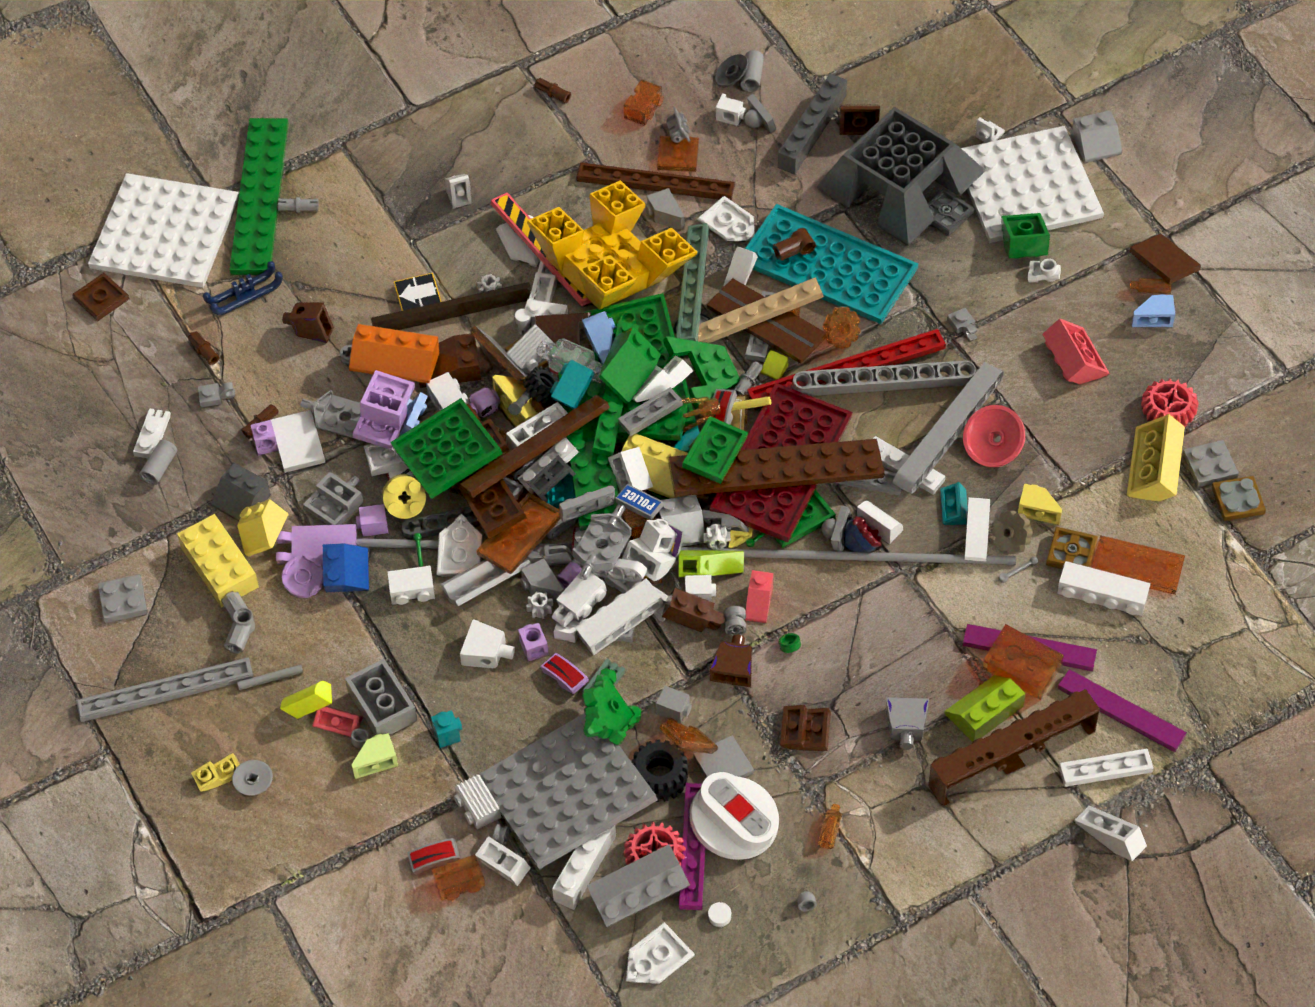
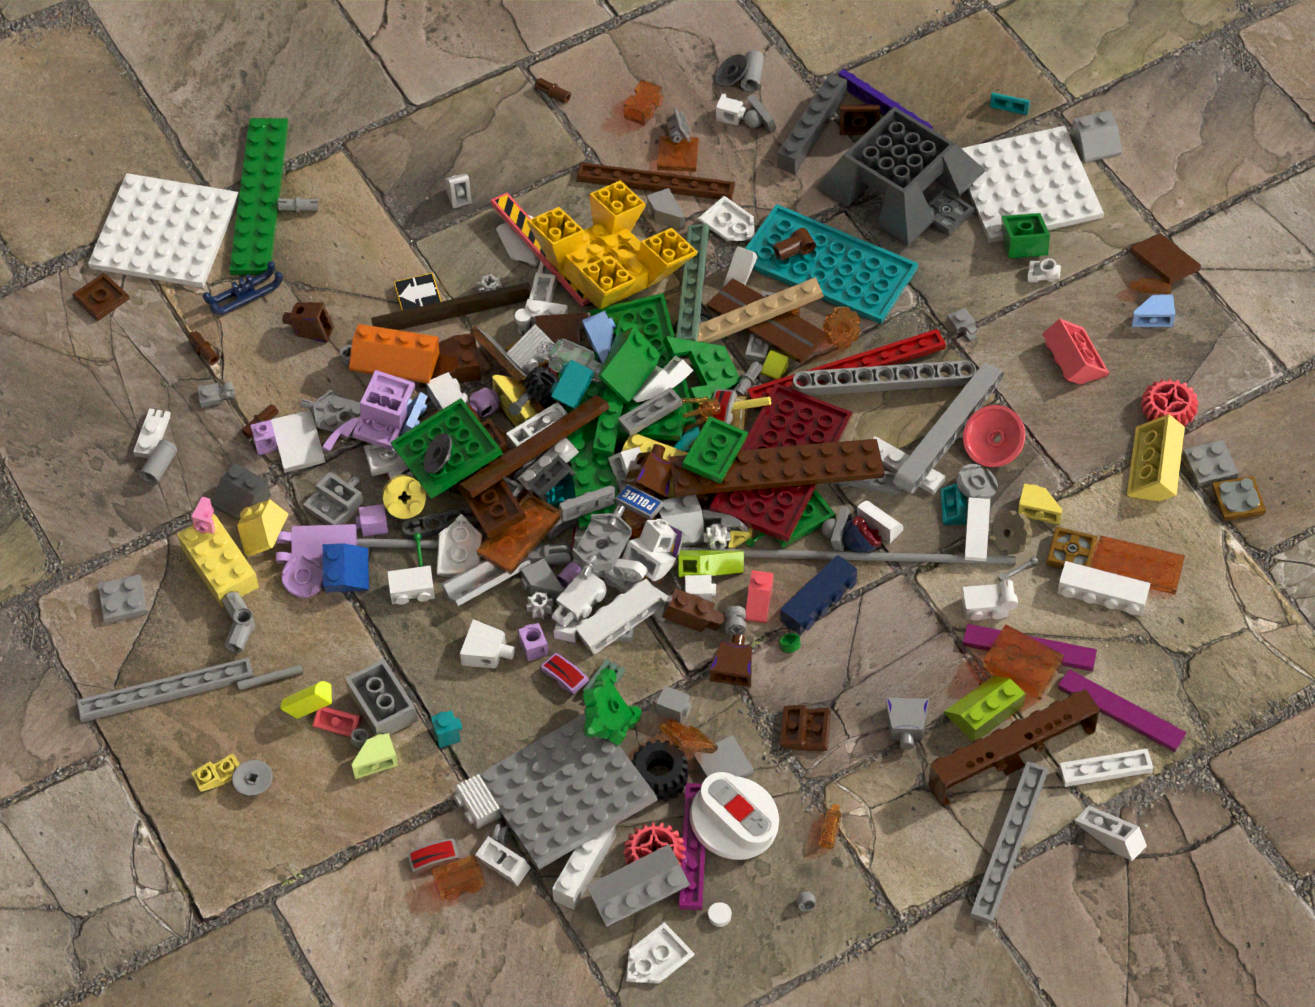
white bracket [975,117,1005,143] -> none
none -> bright pink bracket [191,497,215,534]
none -> lavender slope [322,418,359,453]
none -> dark grey dish [424,433,452,474]
none -> reddish brown torso [624,444,672,498]
none -> dark blue brick [780,555,857,635]
none -> dark purple plate [838,69,933,130]
none -> light grey tile [956,464,998,500]
none -> white hinge [961,580,1018,621]
none -> light grey plate [970,761,1049,925]
none -> teal slope [990,92,1031,115]

